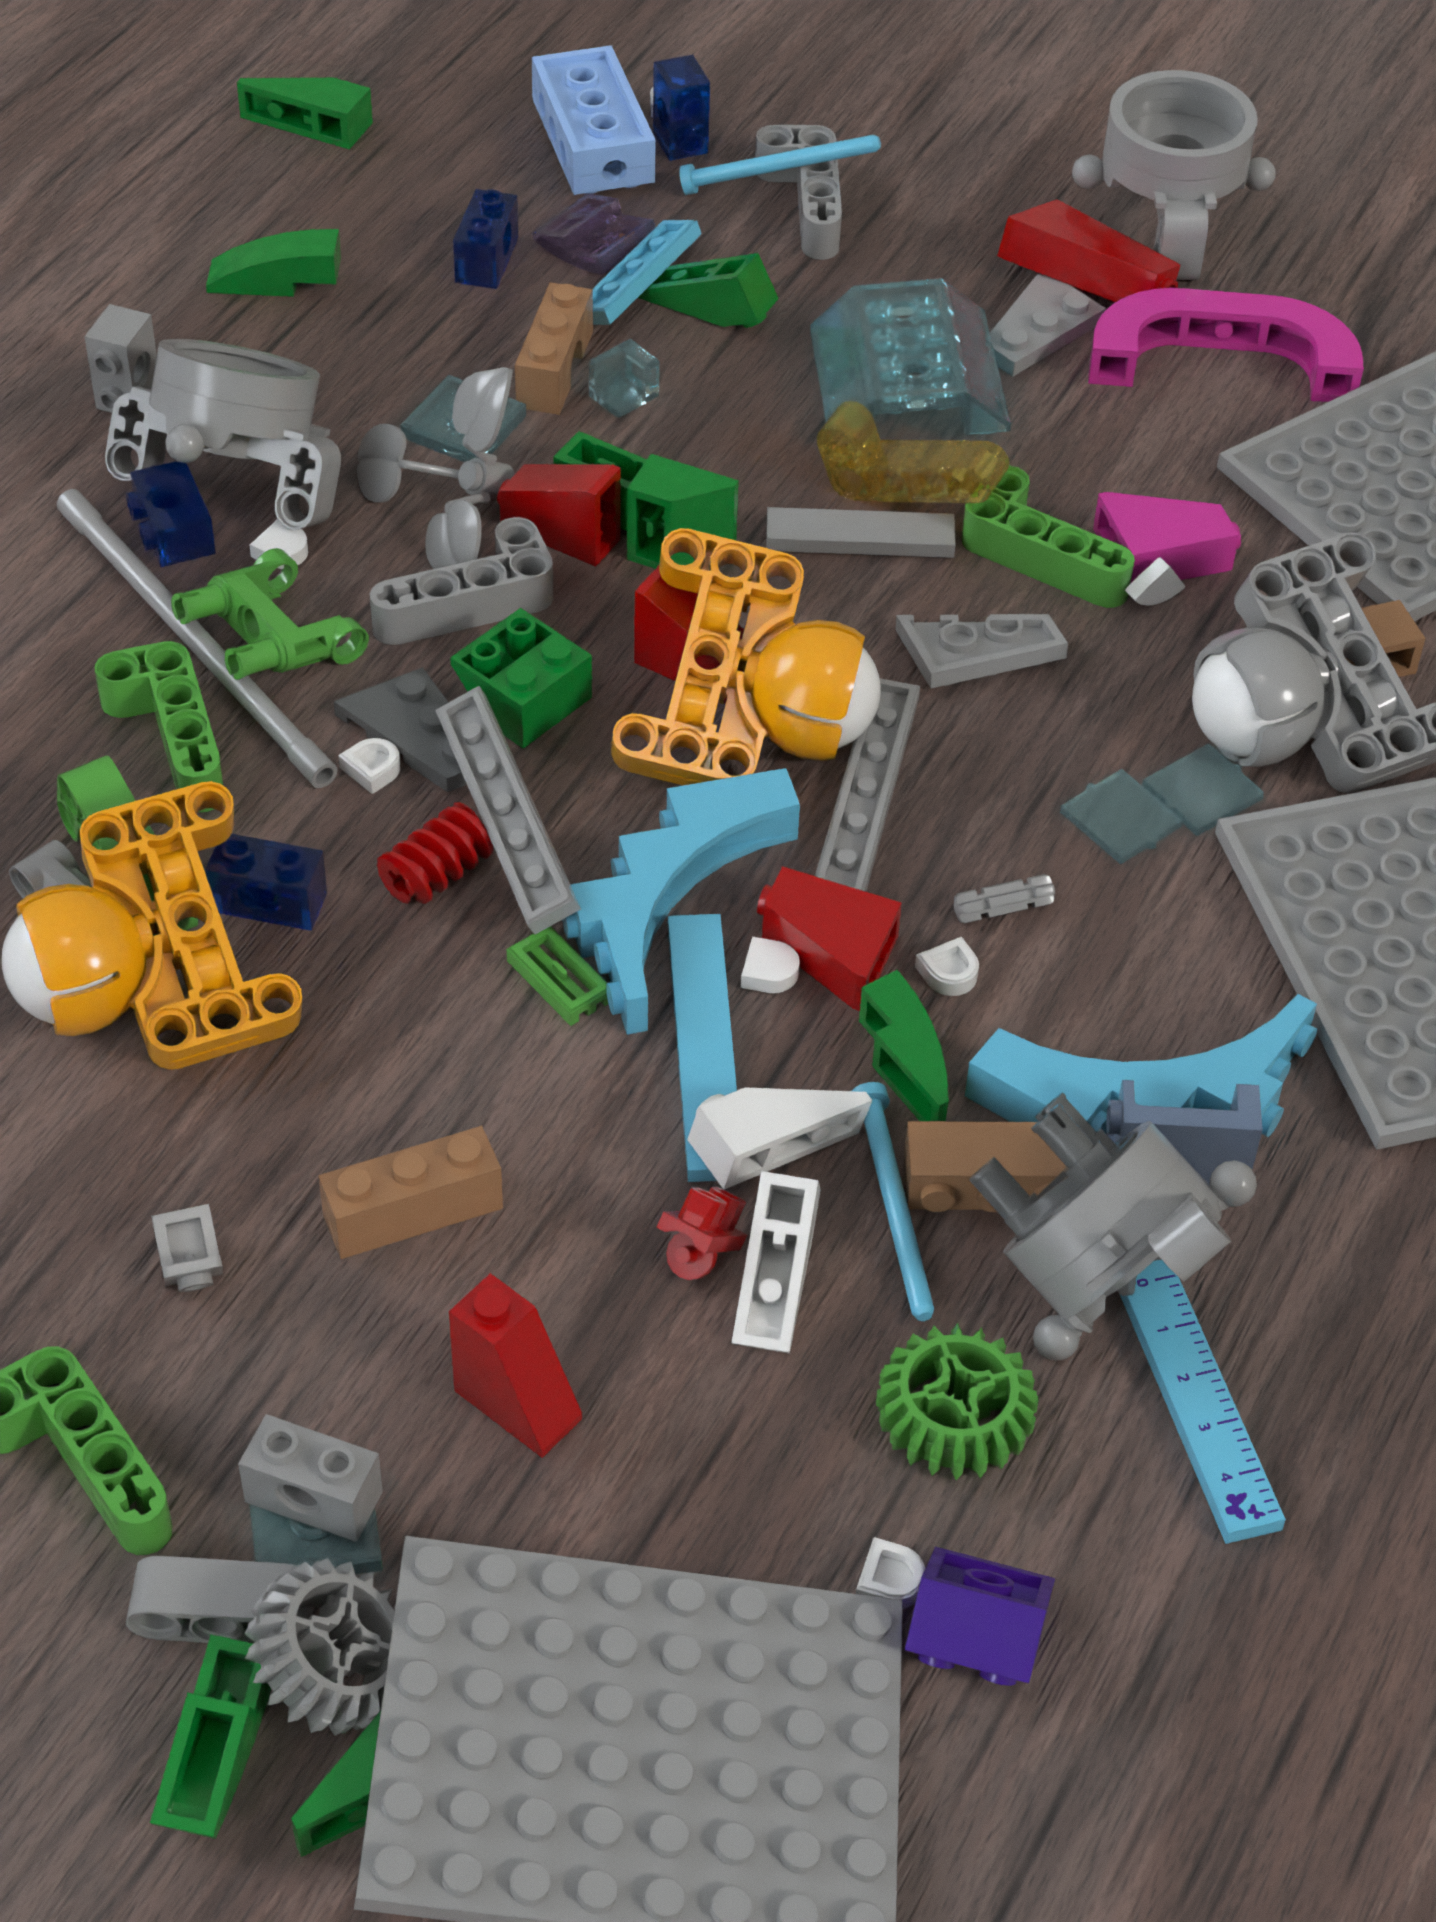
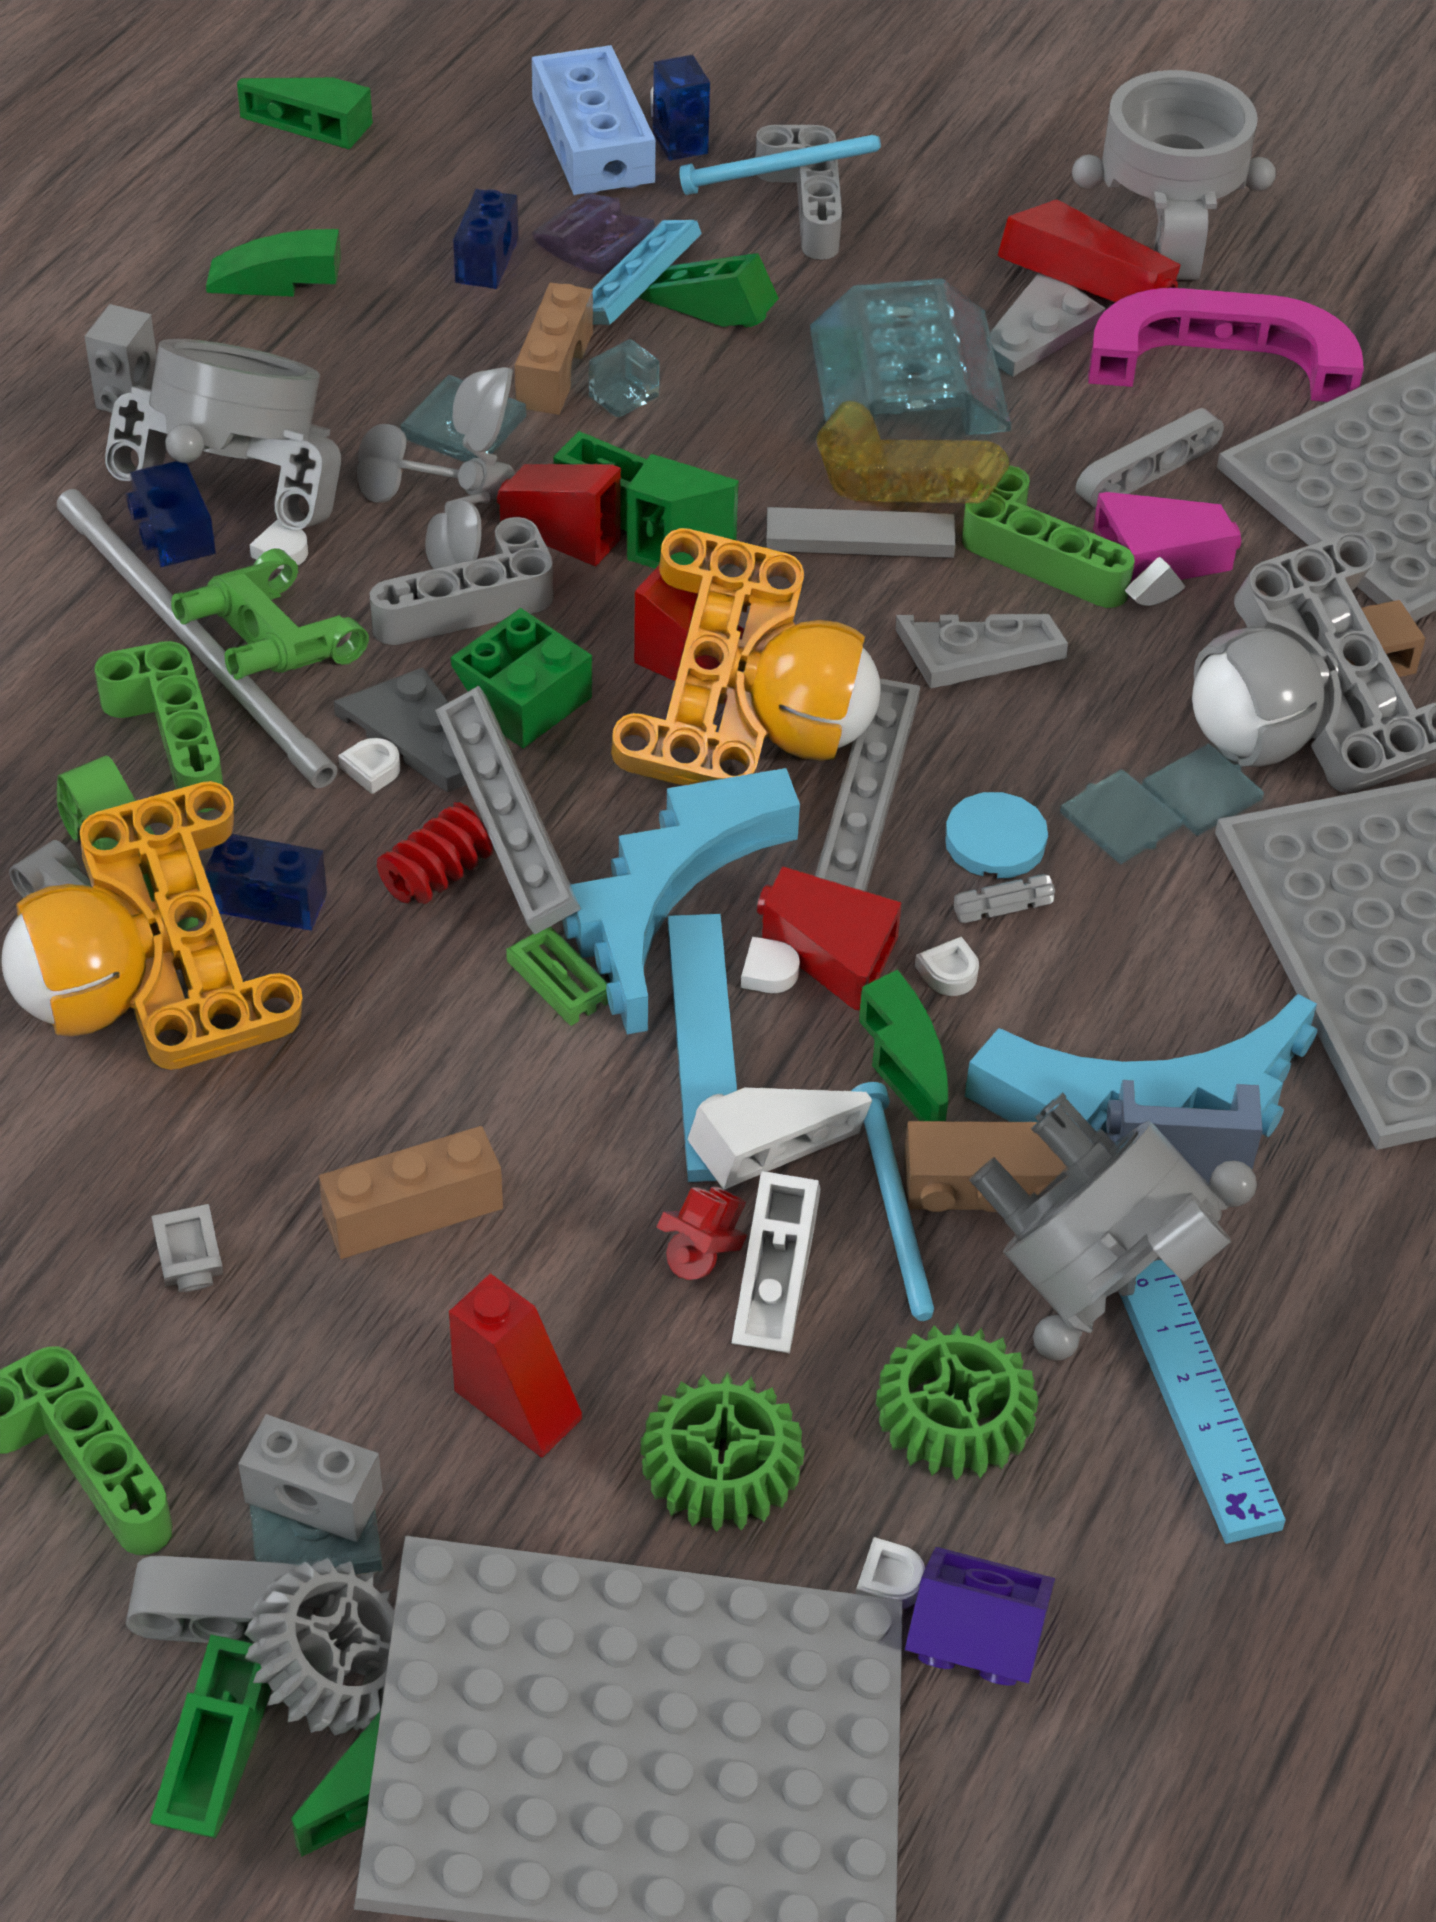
none -> bright green gear [640,1372,804,1532]
none -> medium azure tile [945,792,1048,878]
none -> light grey beam [1076,408,1224,508]

